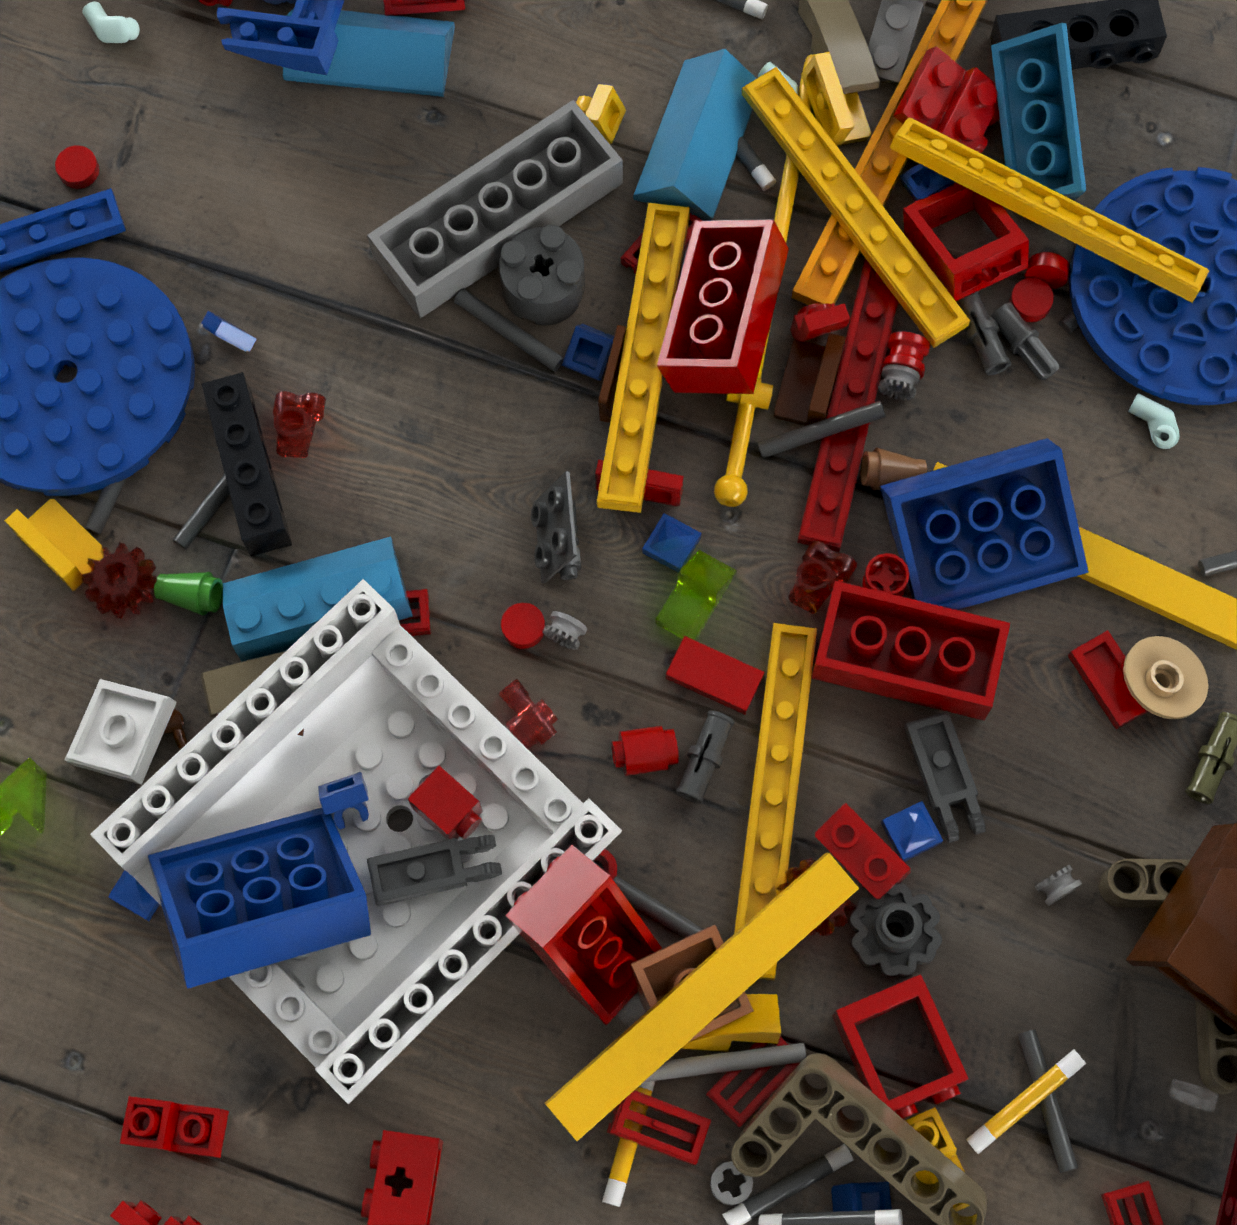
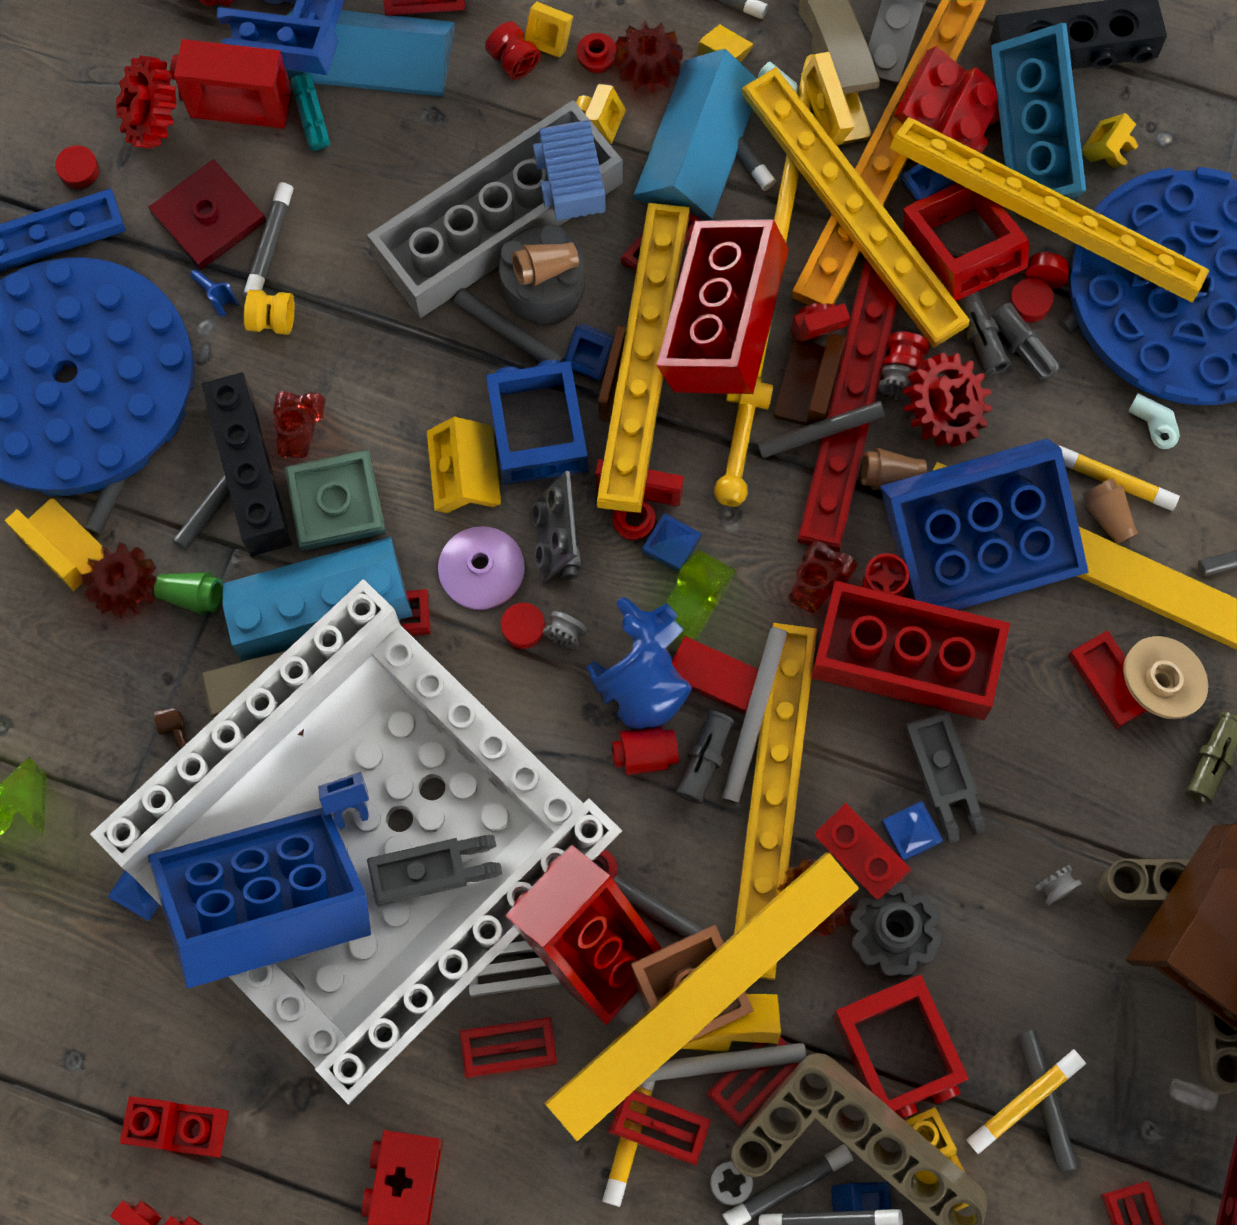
white tile [65,679,177,785] -> none
light aqua arm [82,1,140,43] -> none
tile [201,311,257,352] -> none
red brick [408,765,483,840] -> none
clear red plate [498,679,559,750] -> none
none -> red gear [116,55,176,148]
none -> dark red plate [148,159,266,270]
none -> red window [170,39,293,129]
none -> blue hand [190,269,239,317]
none -> dark grey bar [243,182,294,297]
none -> yellow wheel [244,289,295,335]
none -> sand green plate [284,450,386,551]
none -> teal axle [291,73,330,151]
none -> yellow panel [427,416,501,514]
none -> lavender dish [438,526,525,610]
none -> red tile [459,1017,558,1079]
none -> white tile [469,941,561,997]
none -> red wheel [485,21,541,80]
none -> blue window [486,360,589,485]
none -> medium nougat cone [512,242,579,287]
none -> yellow tile [524,1,573,58]
none -> medium blue brick [533,120,606,221]
none -> red plate [577,33,617,73]
none -> blue piece [586,597,692,729]
none -> red plate [612,500,656,541]
none -> clear red gear [614,20,683,94]
none -> yellow slope [697,24,754,63]
none -> light grey bar [722,627,788,803]
none -> red gear [903,352,992,448]
none -> yellow bar [1059,445,1180,511]
none -> yellow tile [1081,113,1138,168]
none -> medium nougat cone [1082,478,1139,544]

